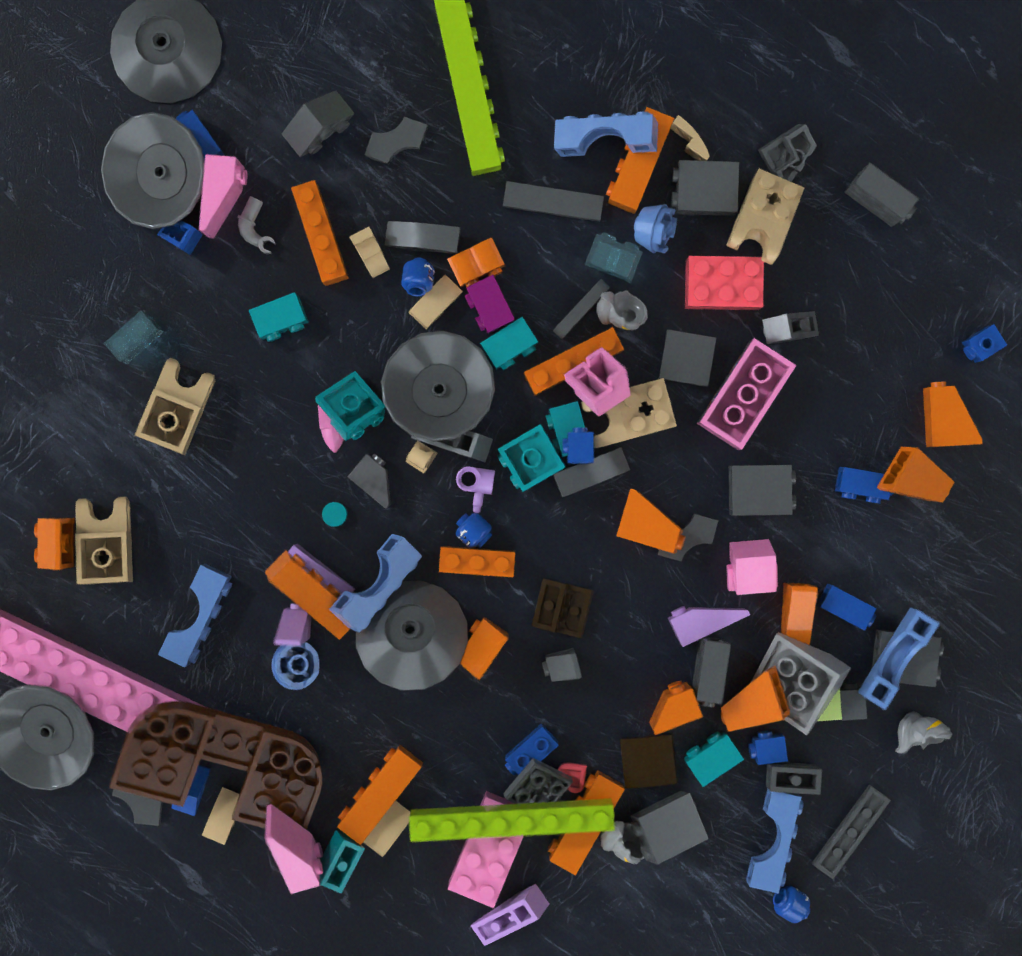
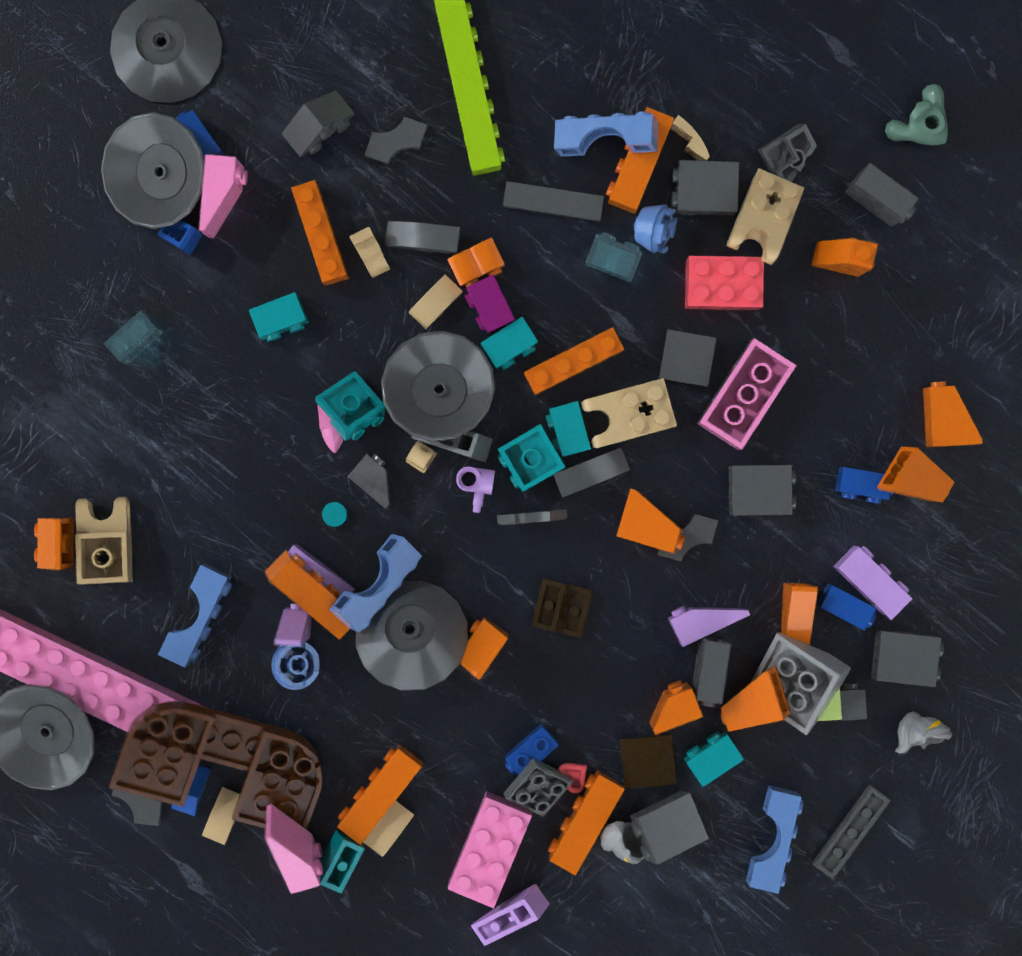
tan brick [135,358,215,455] -> none
light grey piece [237,196,276,254] -> none
blue head [401,258,435,297] -> none
lime brick [409,799,614,842] -> none
orange brick [439,546,515,577] -> none
blue head [456,513,492,549] -> none
dark grey slope [542,648,582,682] -> none
dark grey beam [553,279,610,339] -> none
blue brick [562,428,594,464] -> none
bright pink plate [564,347,631,417] -> none
light grey hair [596,290,648,330] -> none
bright pink plate [727,539,778,595] -> none
blue brick [748,730,788,765] -> none
flat silver slope [763,311,819,344] -> none
dark grey brick [766,762,822,795] -> none
blue head [773,886,810,923] -> none
medium blue arch [858,608,939,710] -> none
blue brick [962,324,1007,363] -> none
none -> dark grey tile [497,509,567,525]
none -> orange slope [811,238,878,277]
none -> lavender brick [833,546,912,620]
none -> sand green head [885,84,948,146]

